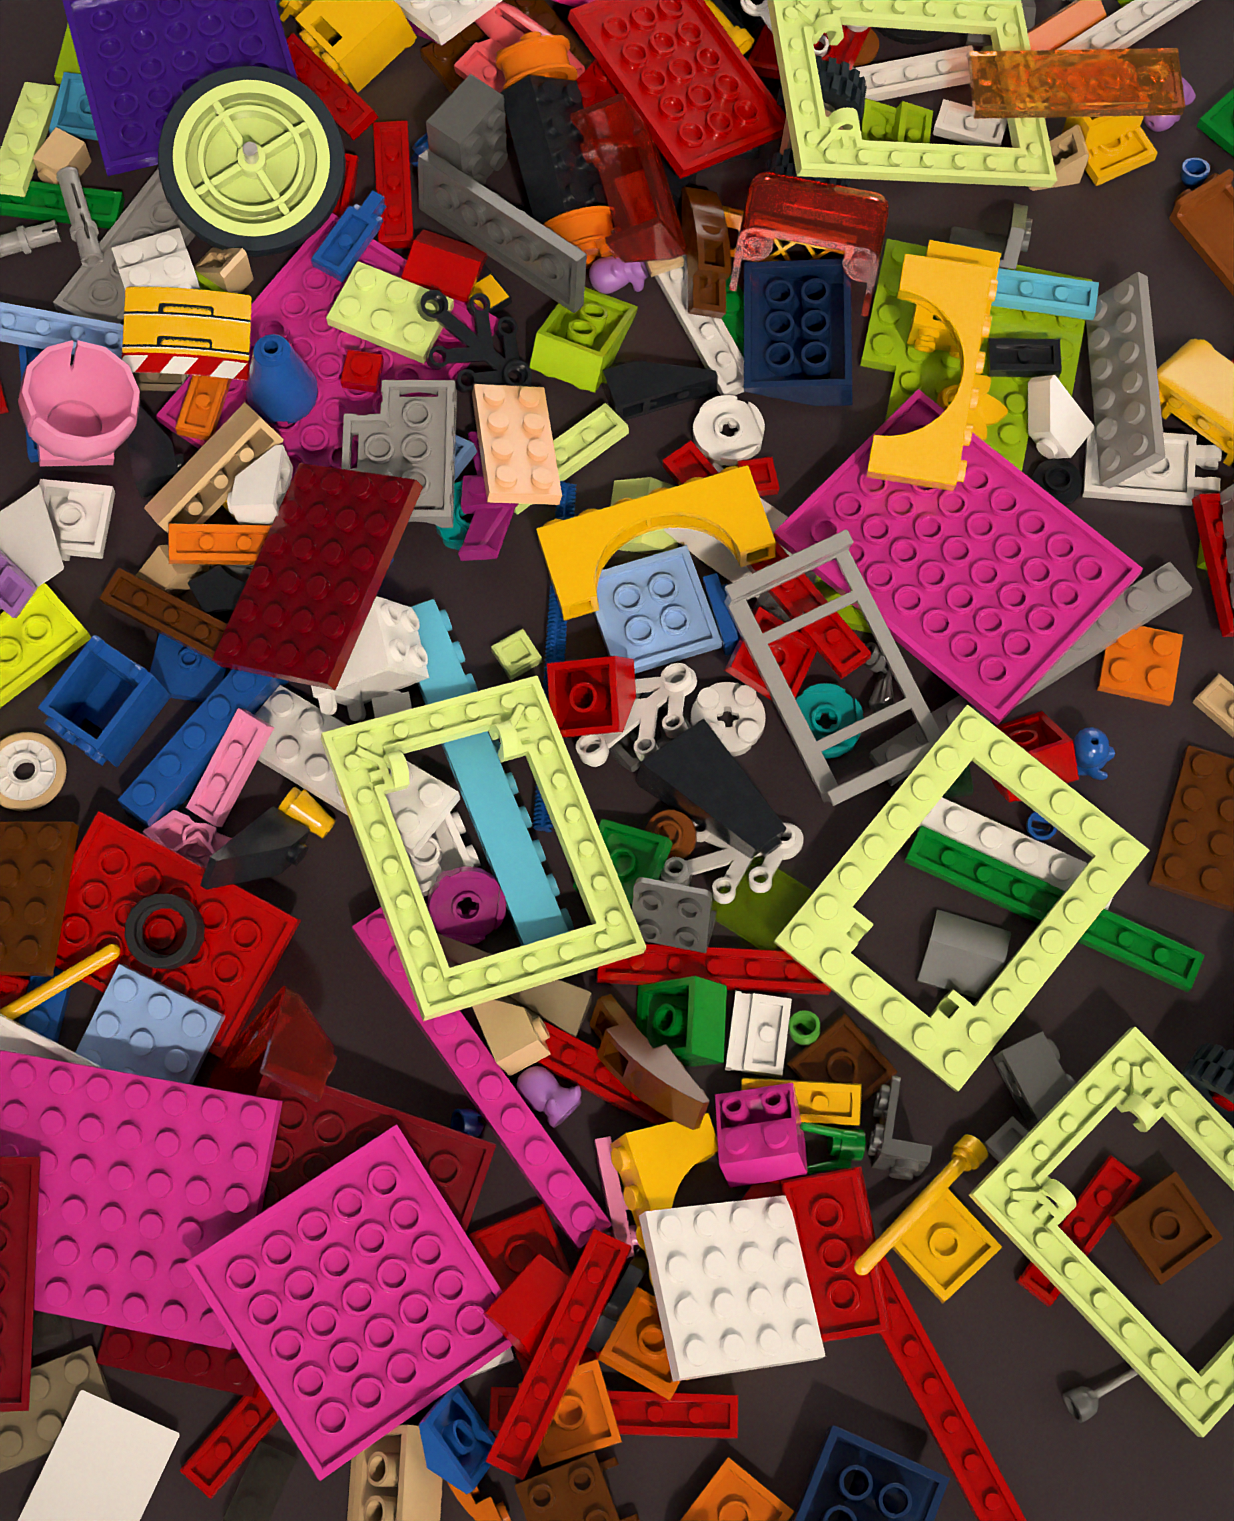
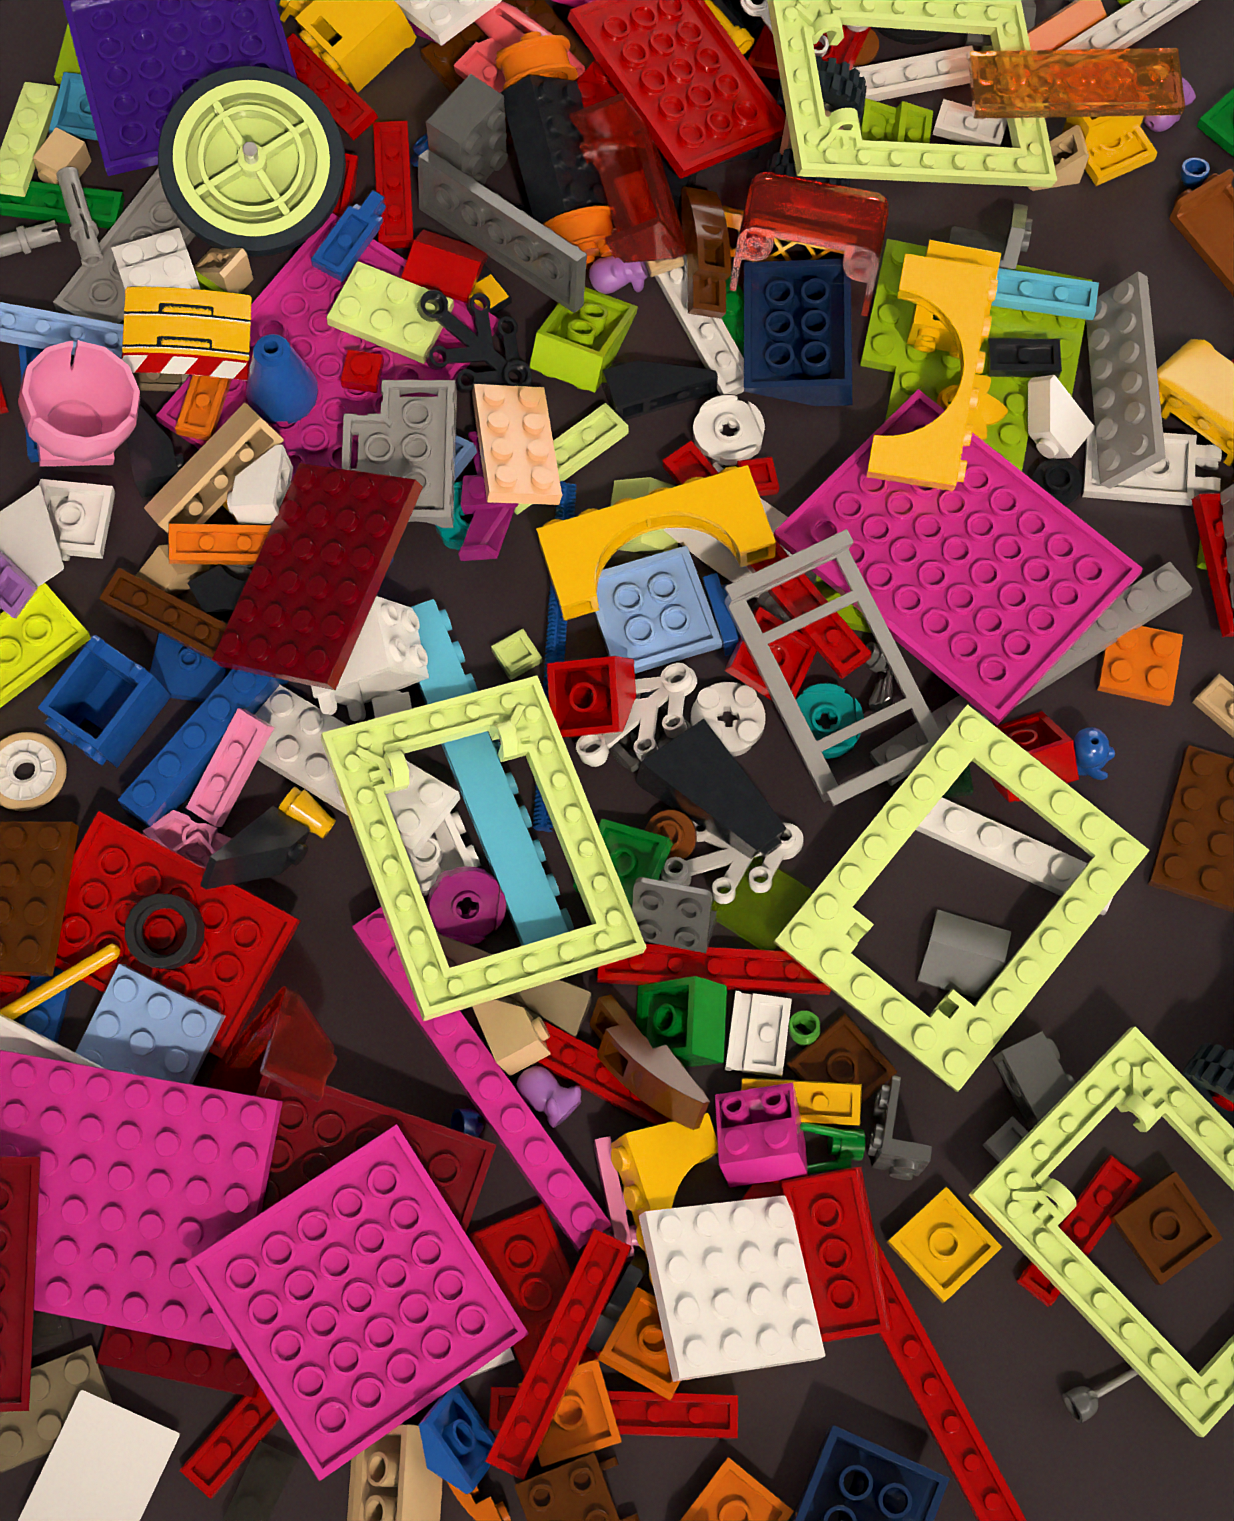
red slope [483,1253,571,1363] -> none
yellow piece [854,1134,988,1275] -> none
green plate [905,825,1205,992] -> none
blue hinge [1026,812,1057,841] -> none

